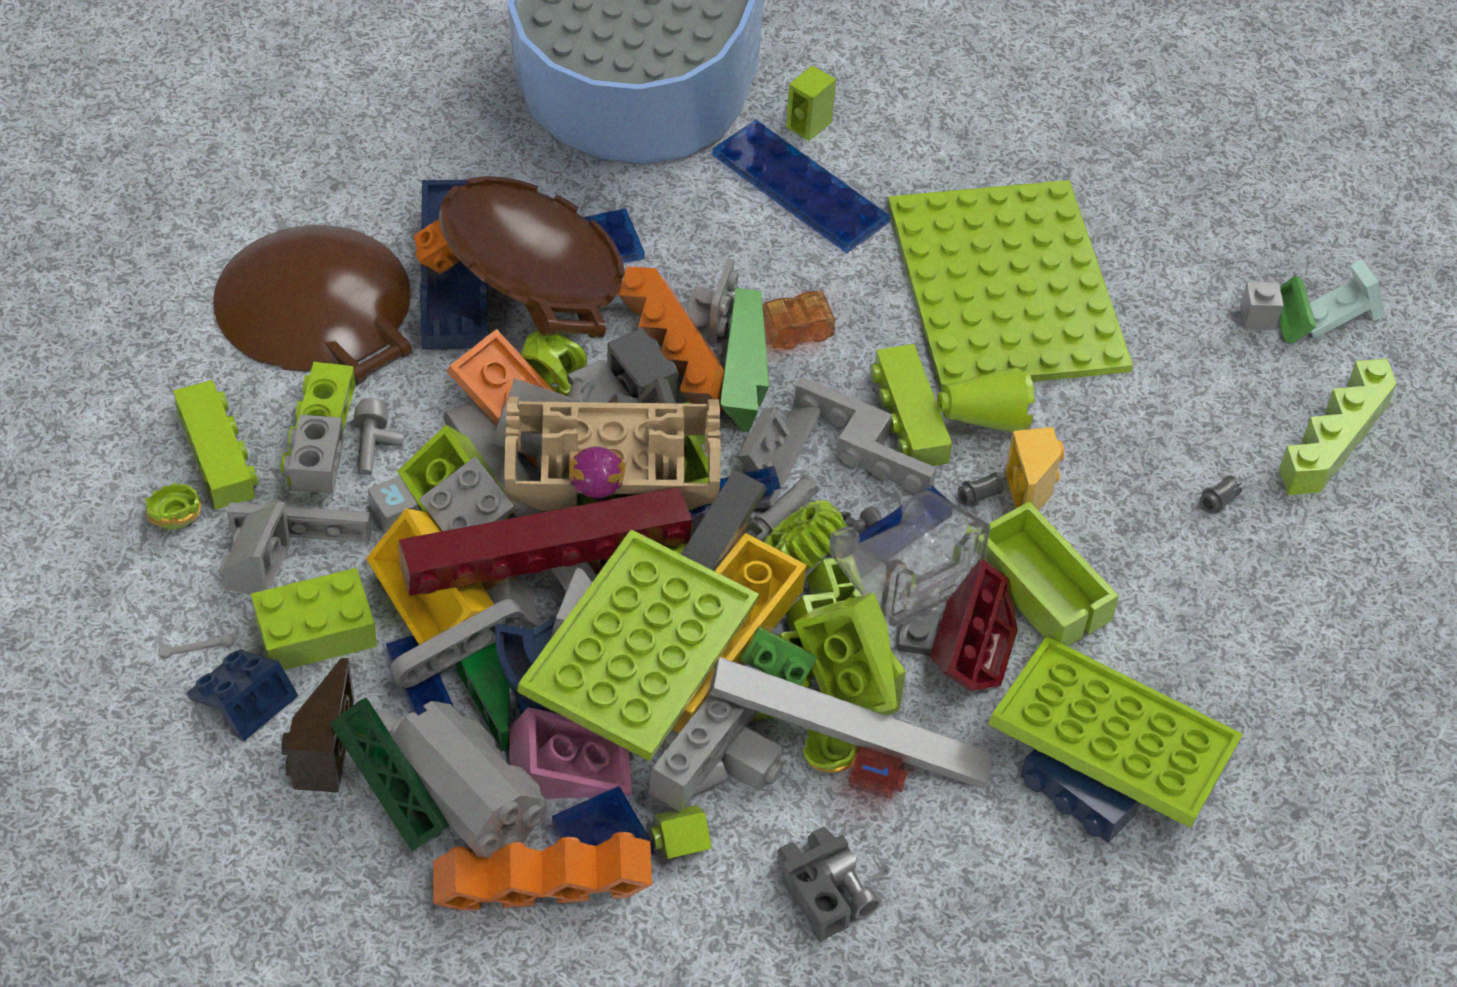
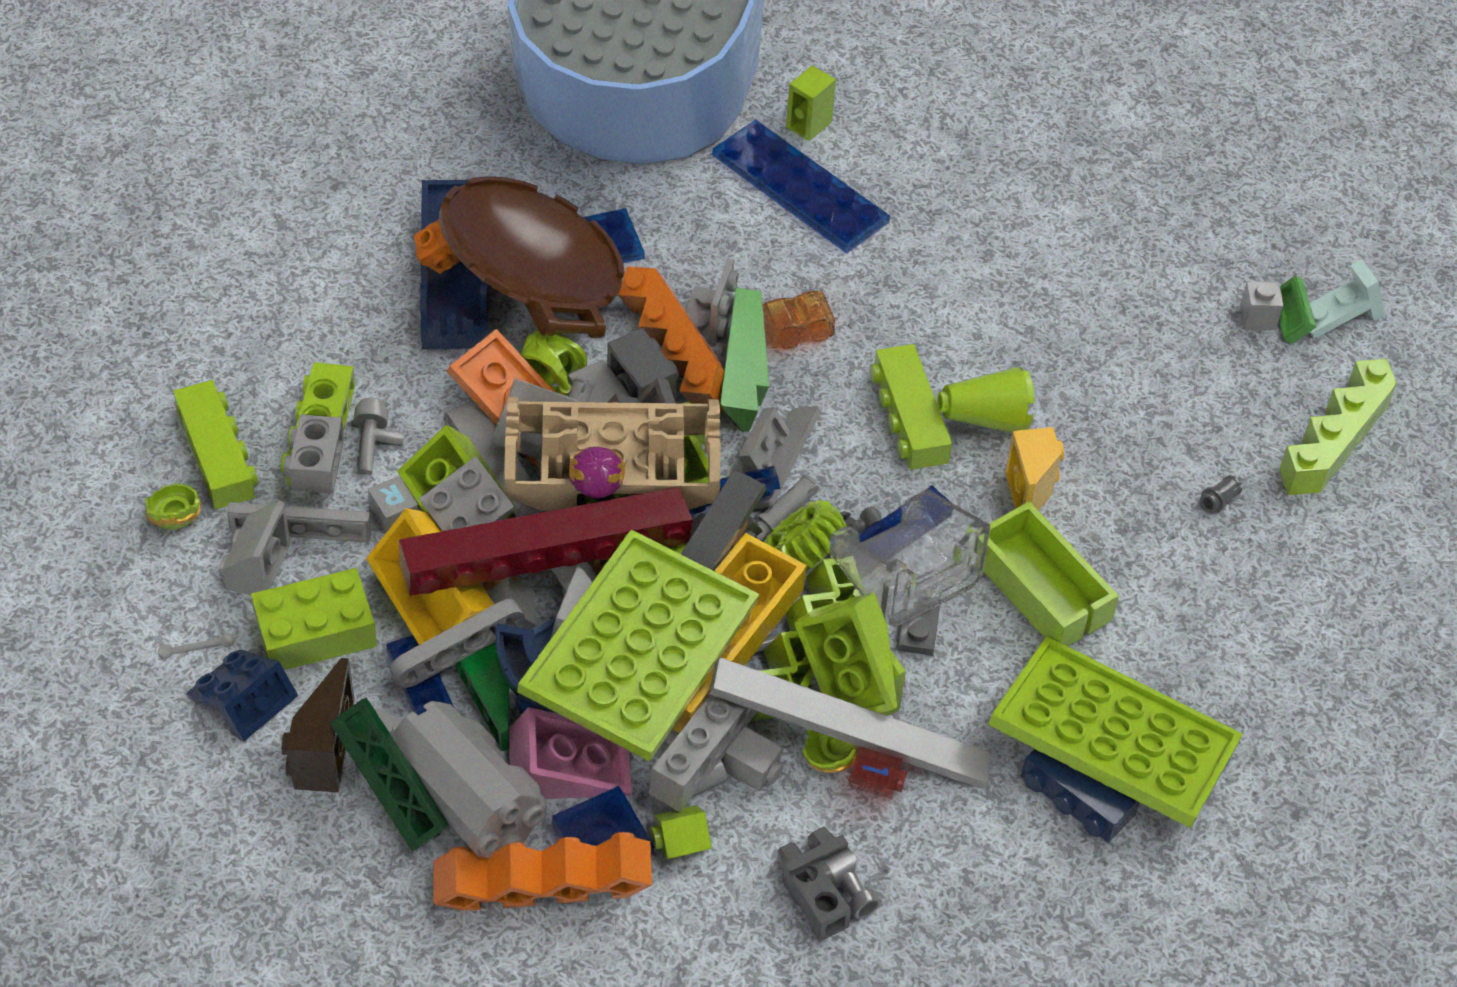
reddish brown dish [214,225,412,385] -> none
bright green hips [740,626,817,685] -> none
light grey bracket [794,377,937,497] -> none
lime plate [887,180,1133,391] -> none
dark red wedge [930,559,1018,692] -> none
dark grey pin [958,473,1004,507] -> none

